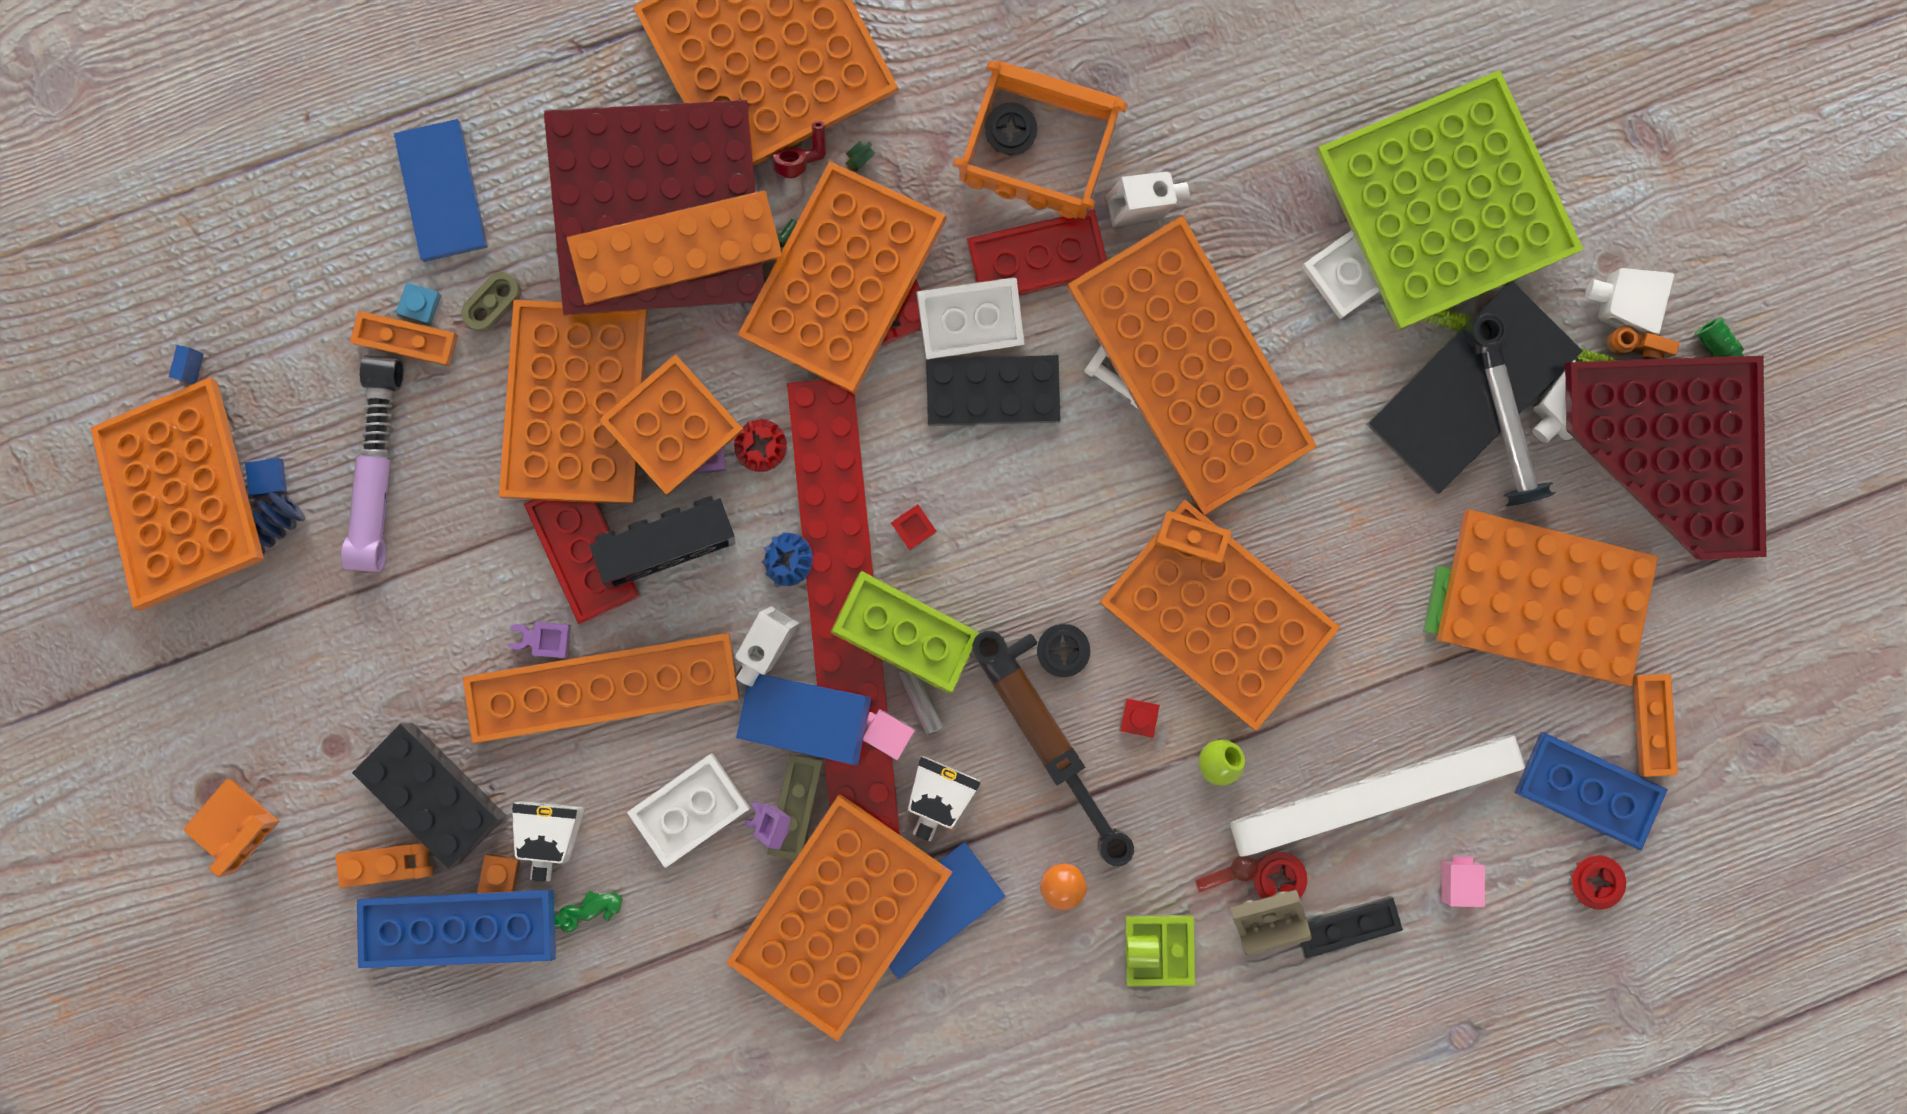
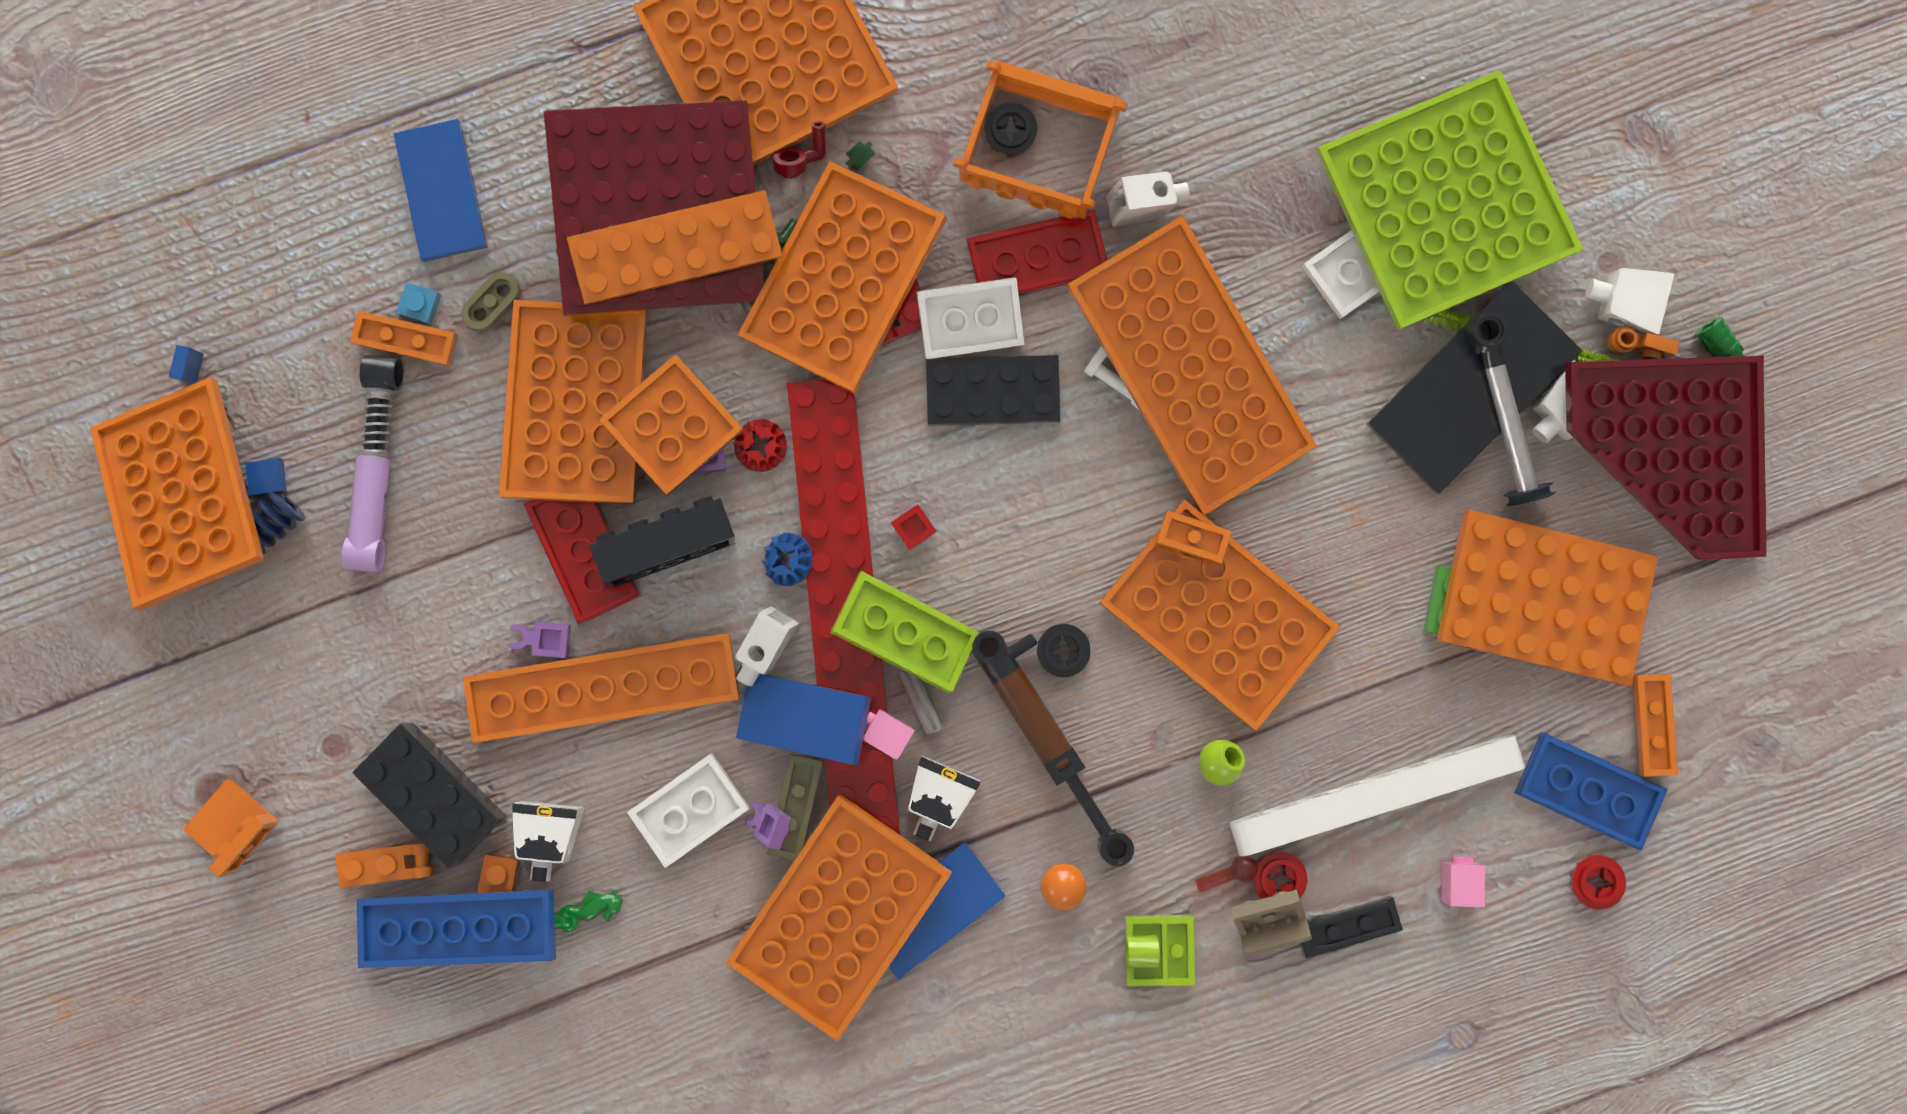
red plate [1119,698,1160,738] -> none

